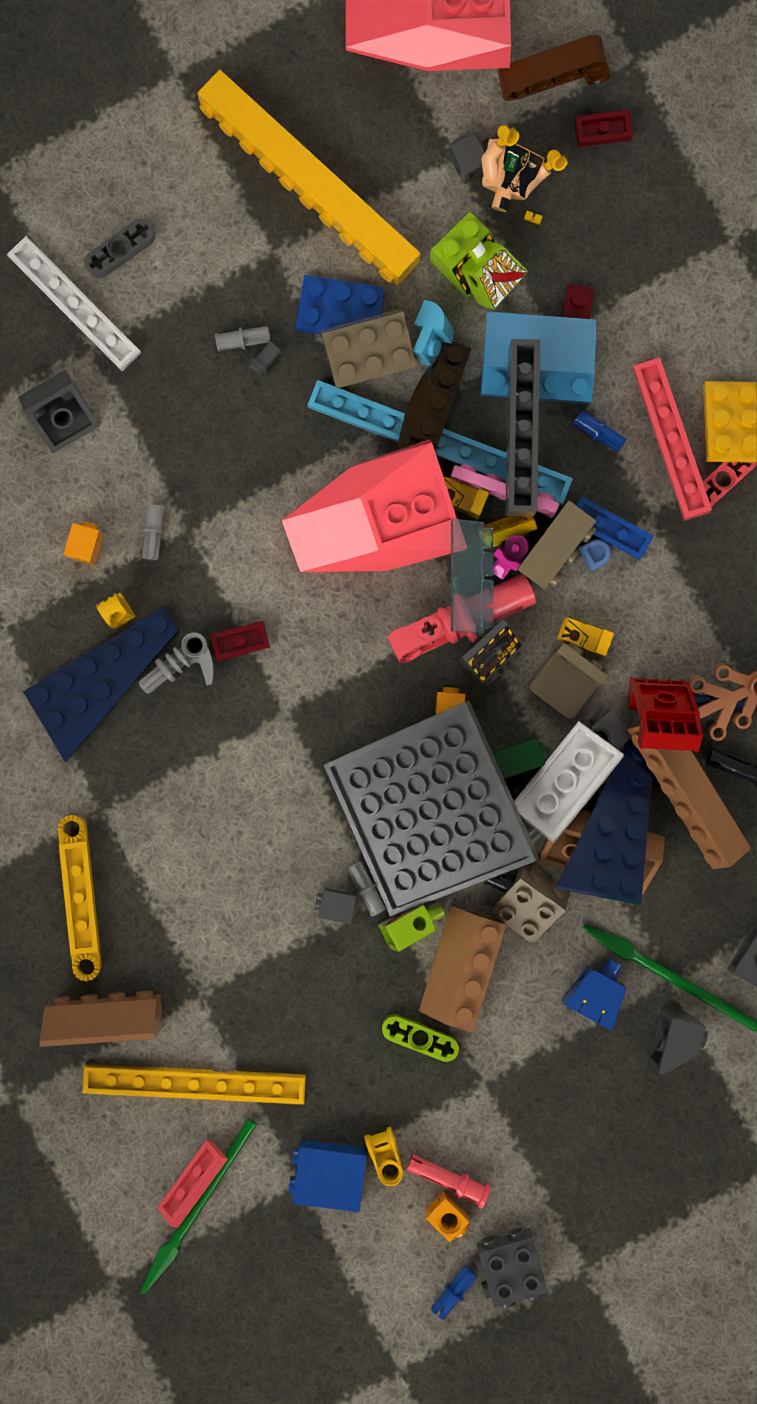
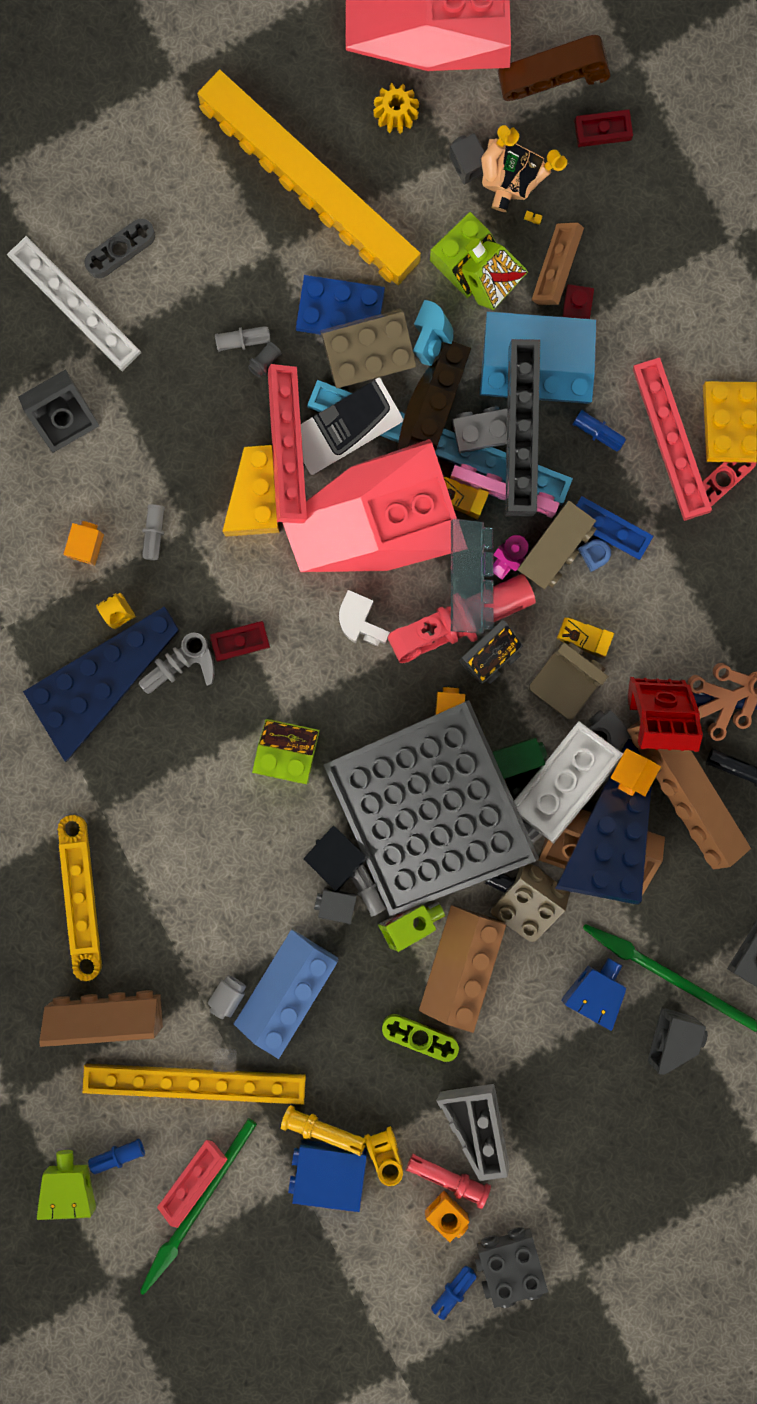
yellow plate [476,516,537,547] -> none
none -> lime torso [37,1150,96,1220]
none -> blue axle [88,1138,145,1175]
none -> light grey brick [208,975,246,1019]
none -> yellow wedge [222,445,280,537]
none -> medium blue slope [234,929,338,1059]
none -> slope [252,719,320,784]
none -> coral plate [268,364,307,524]
none -> yellow pin [281,1105,367,1156]
none -> sticker [301,378,404,475]
none -> black piece [303,825,368,892]
none -> white brick [339,590,390,646]
none -> yellow gear [373,83,419,134]
none -> light grey wedge [436,1084,510,1181]
none -> light grey bracket [451,407,507,454]
none -> medium nougat plate [532,223,584,305]
none -> light orange brick [611,748,661,796]

